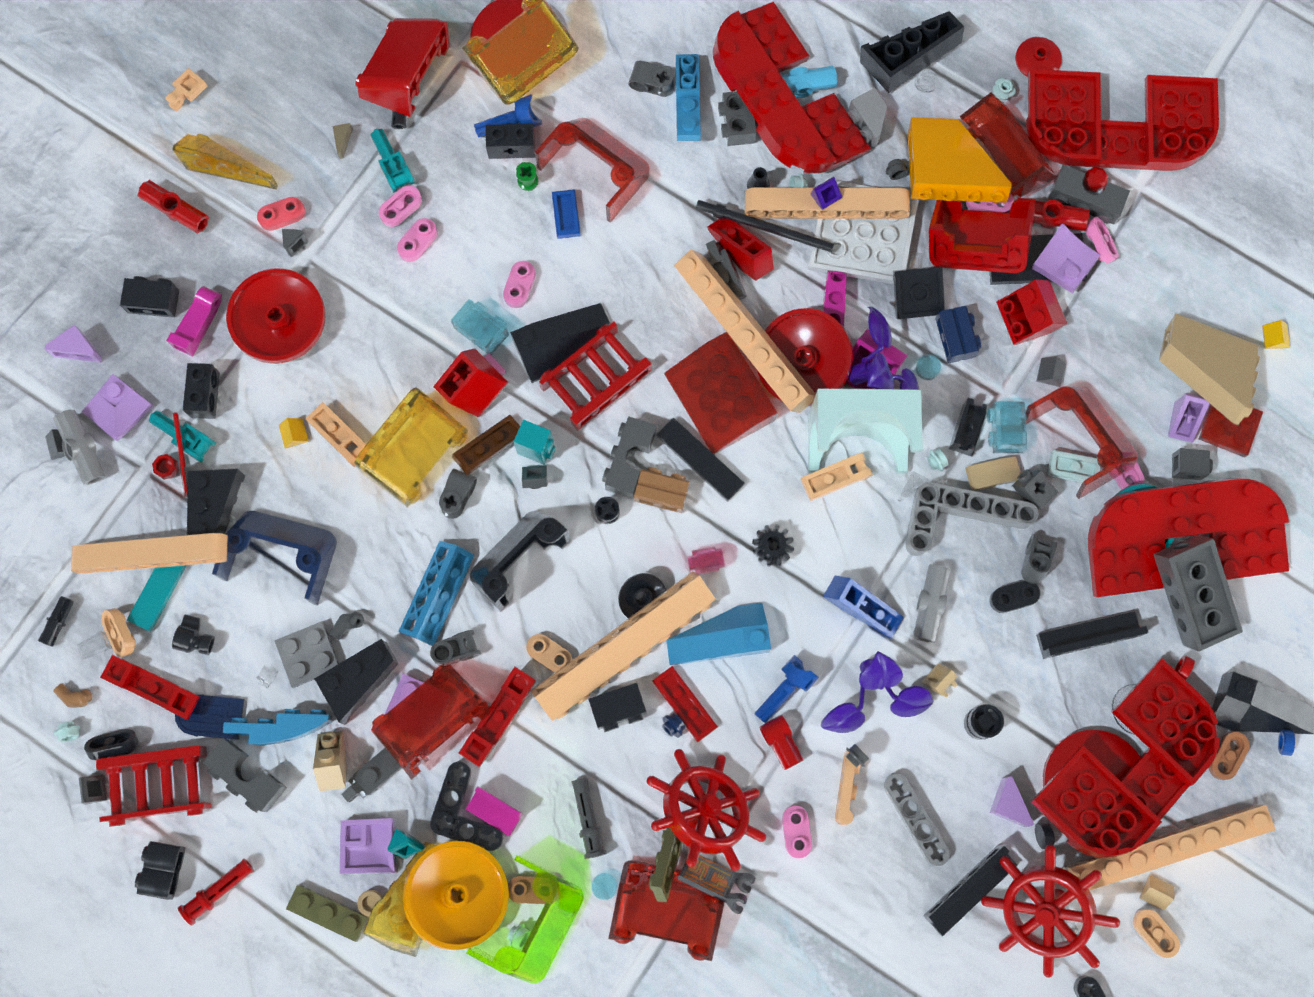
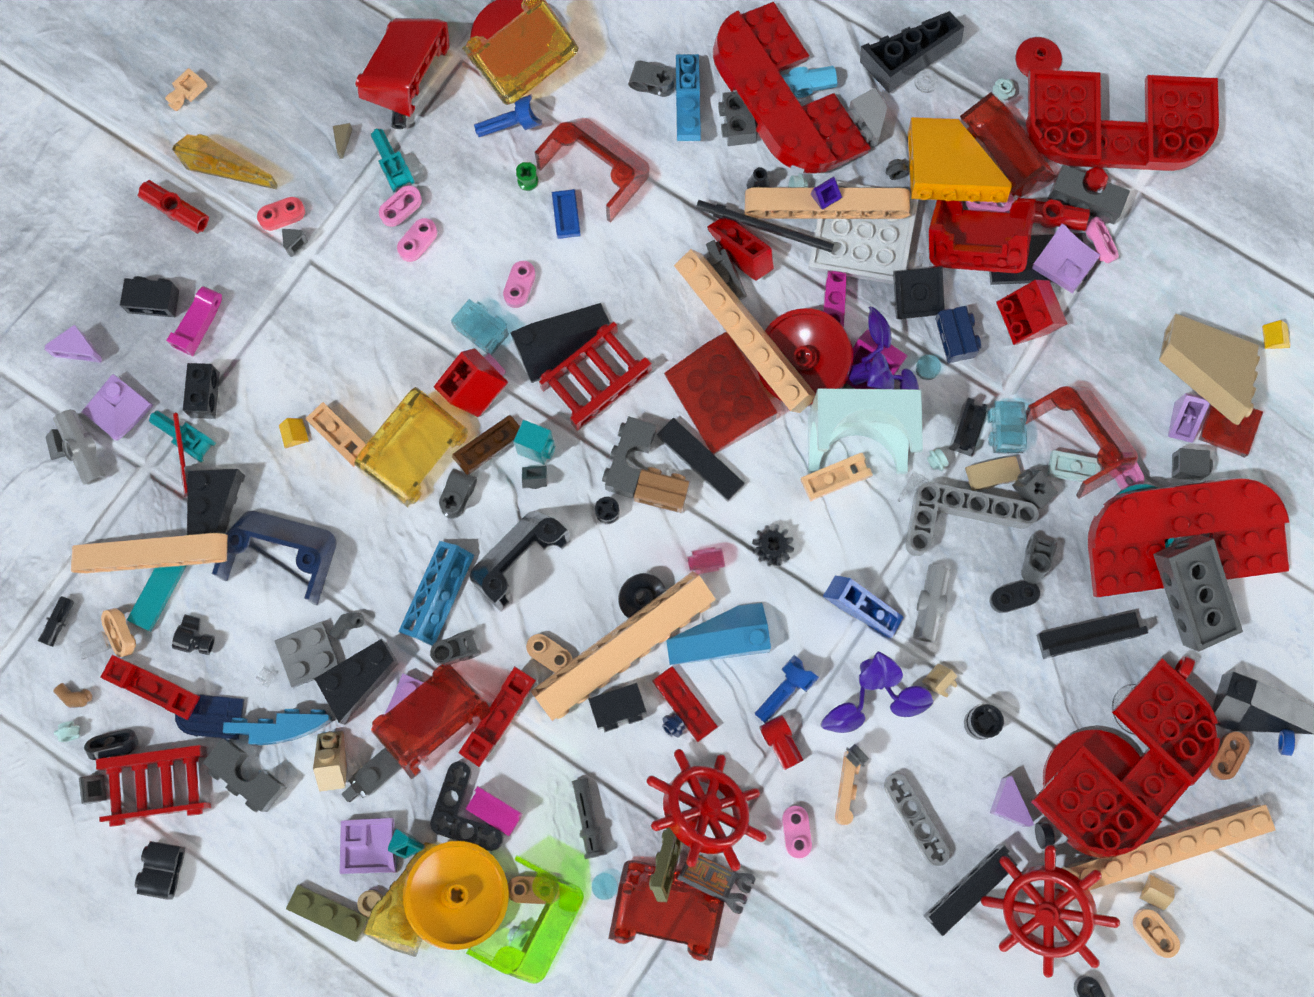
red tile [152,454,179,480] -> none
red pin [178,858,254,926] -> none
red dish [226,268,326,364] -> none
black brick [486,124,535,159] -> none
dark grey slope [1036,356,1065,387] -> none

